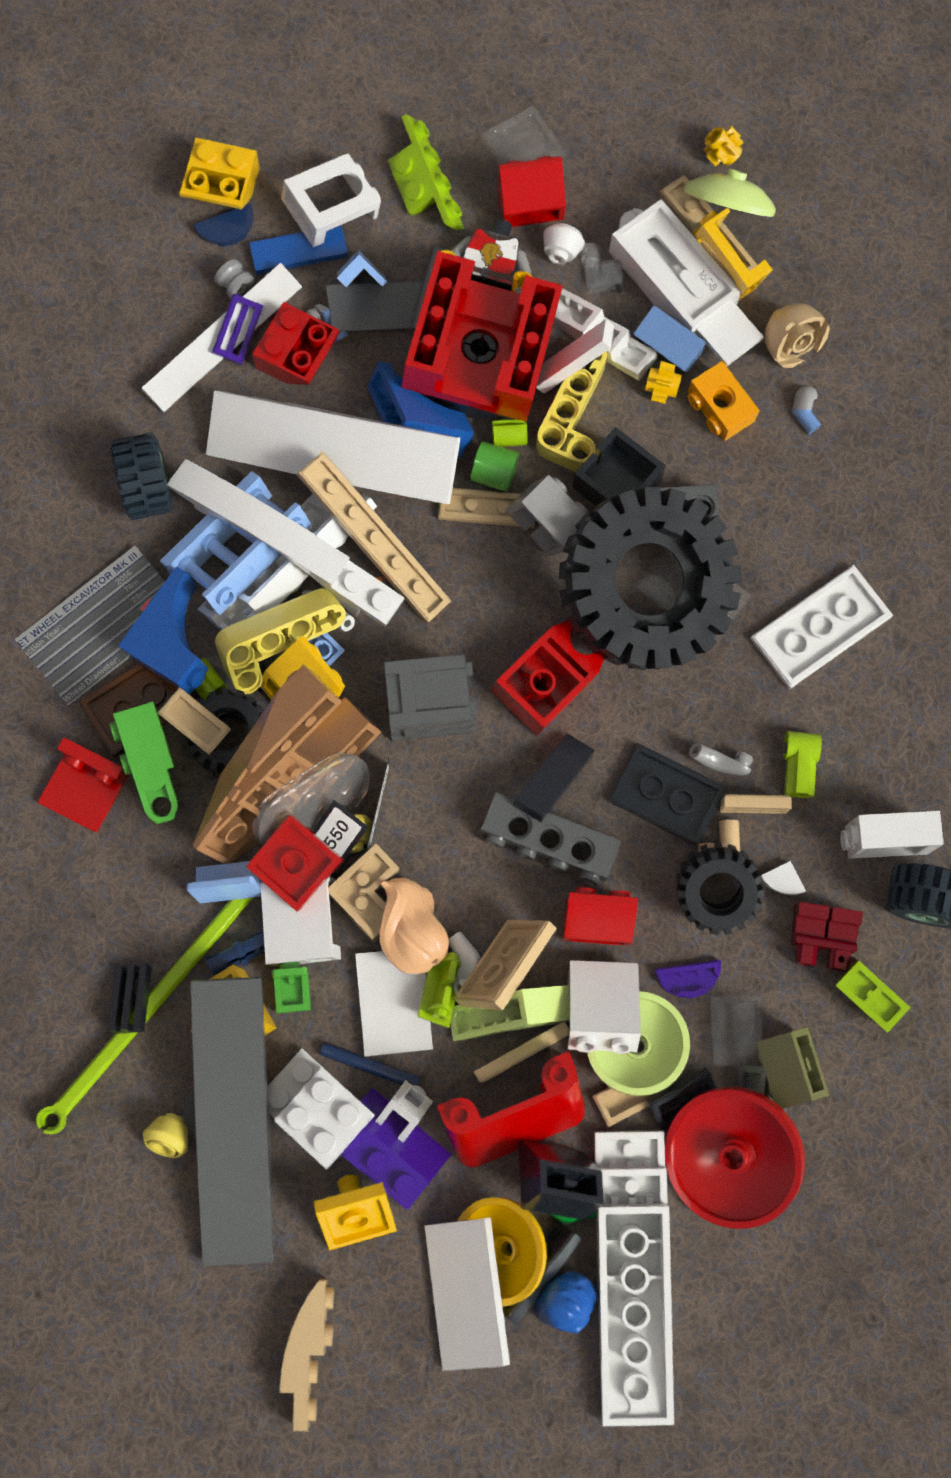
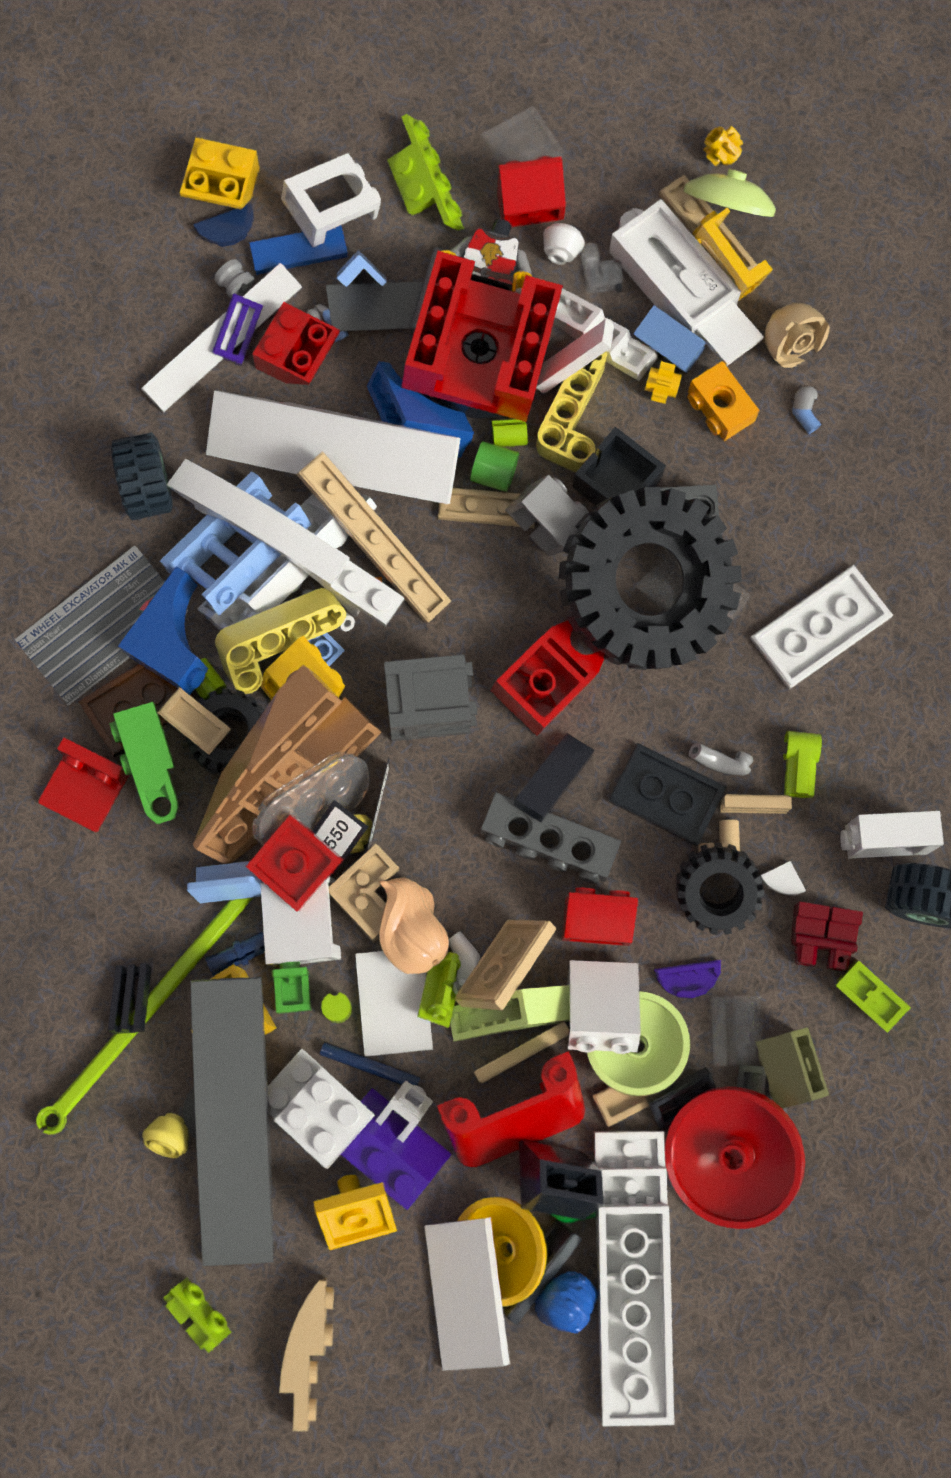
none -> lime hinge [163,1278,232,1353]
none -> lime piece [321,992,352,1023]

